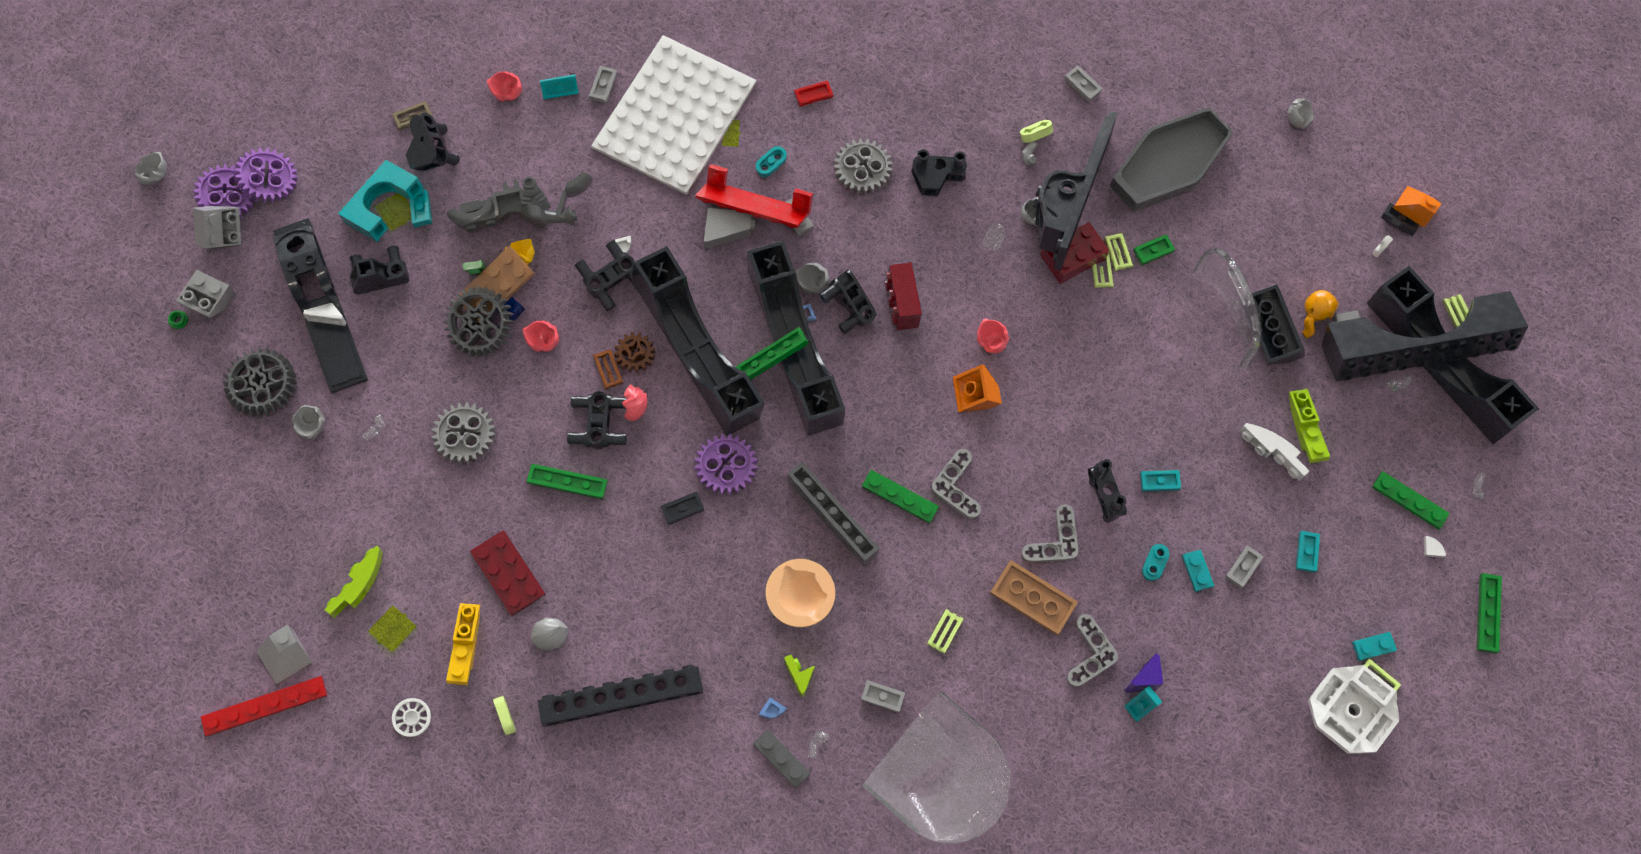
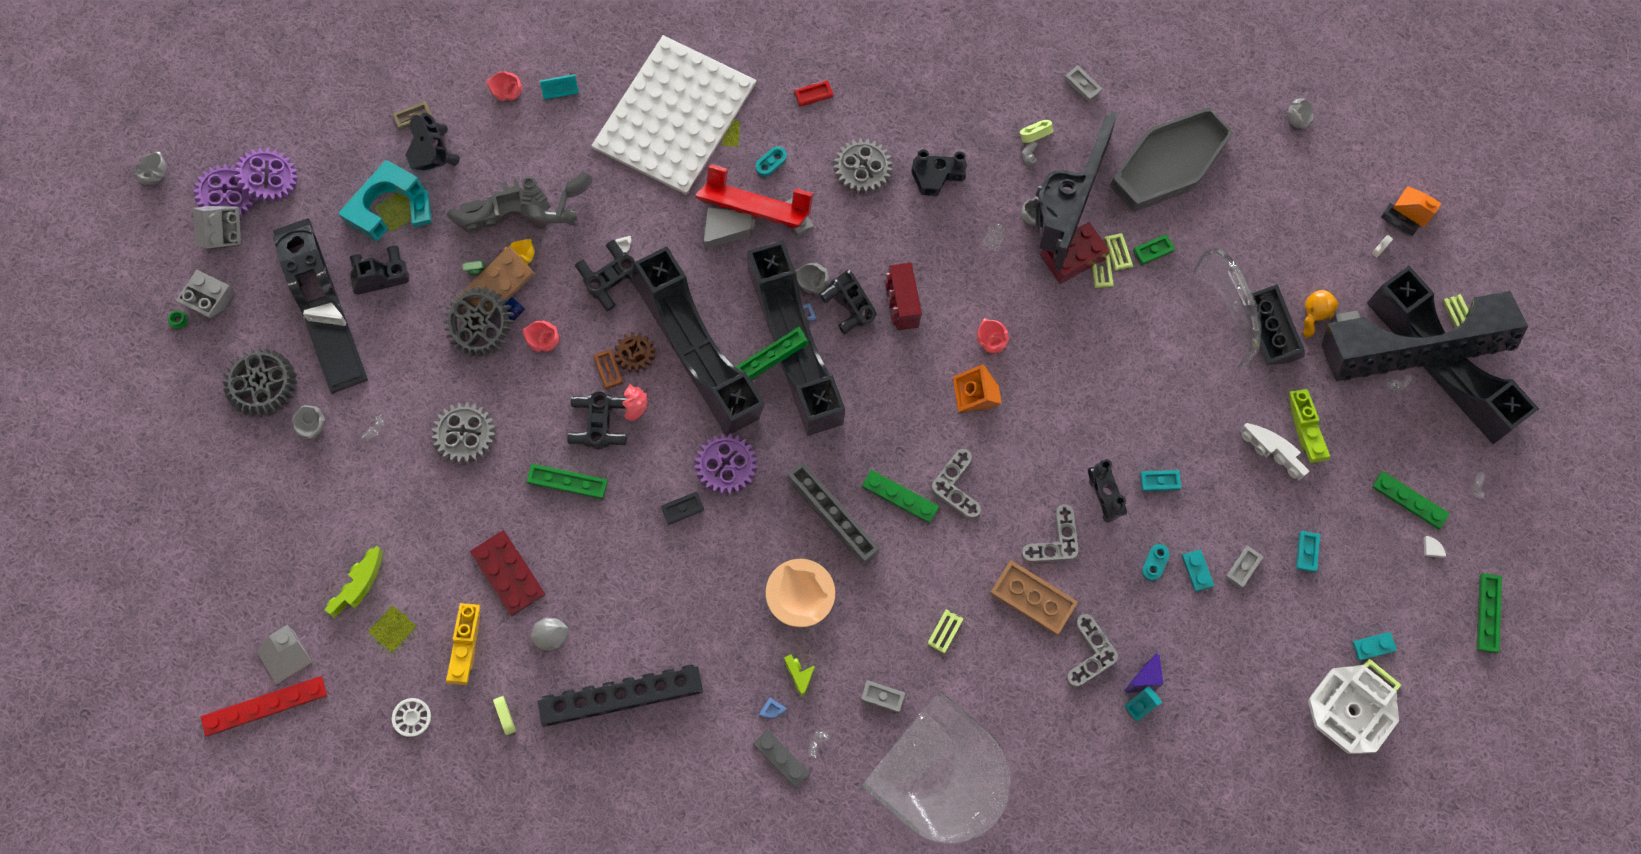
light grey plate [589,66,618,104] -> none

